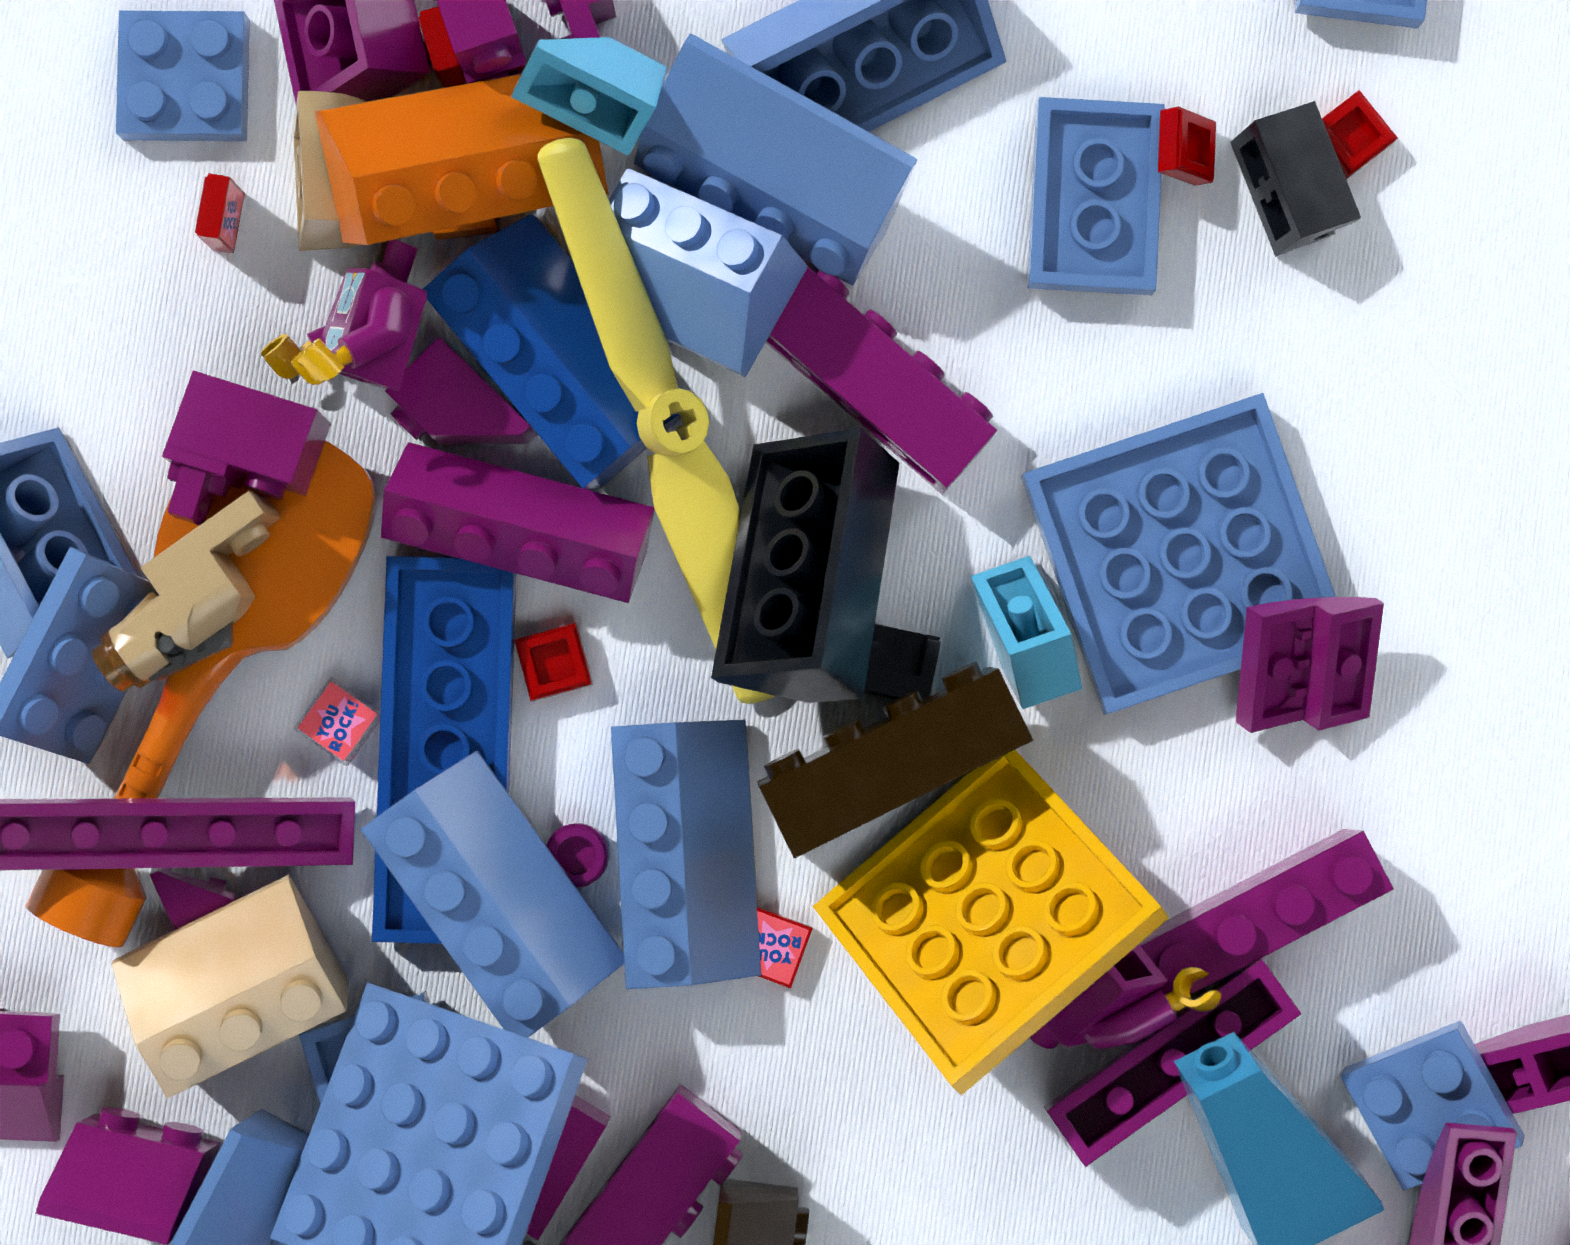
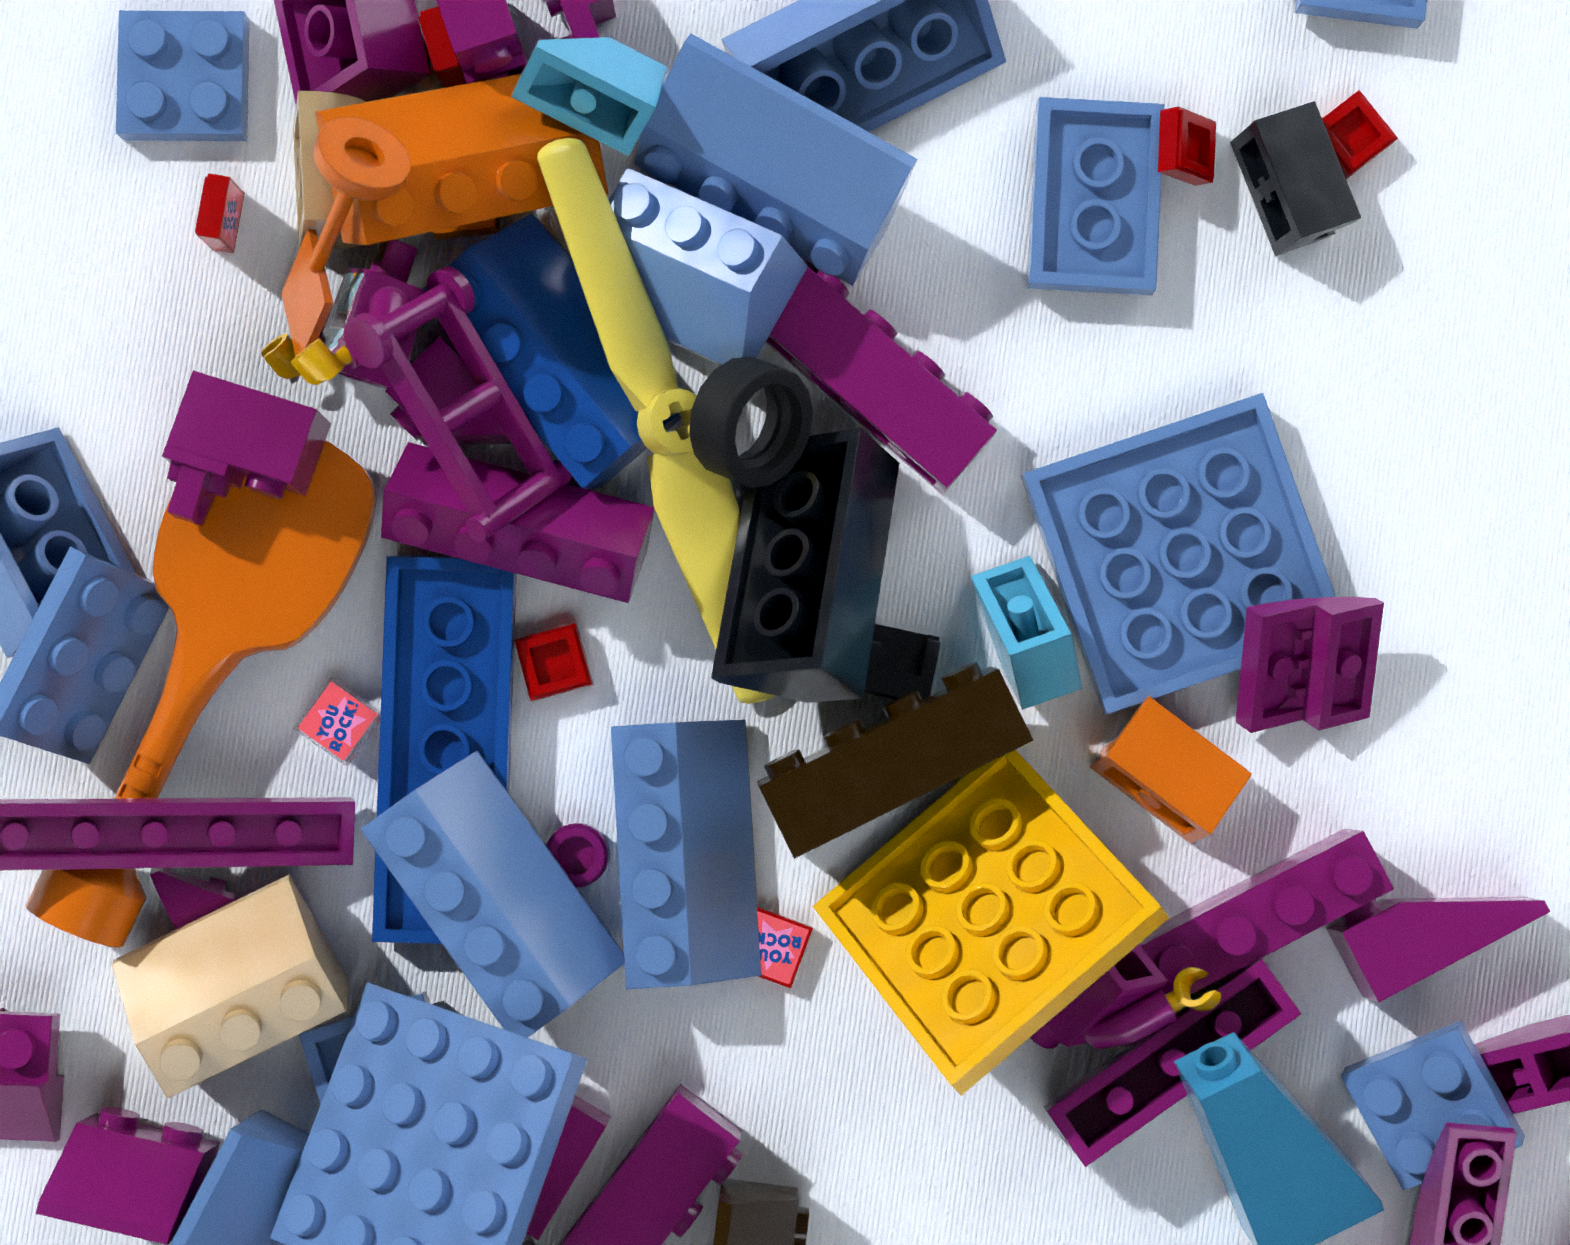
tan plate [92,491,281,692] -> none
none -> orange piece [281,117,410,356]
none -> magenta piece [344,266,571,542]
none -> black tyre [689,357,813,488]
none -> orange panel [1089,696,1252,844]
none -> magenta slope [1326,897,1551,1002]

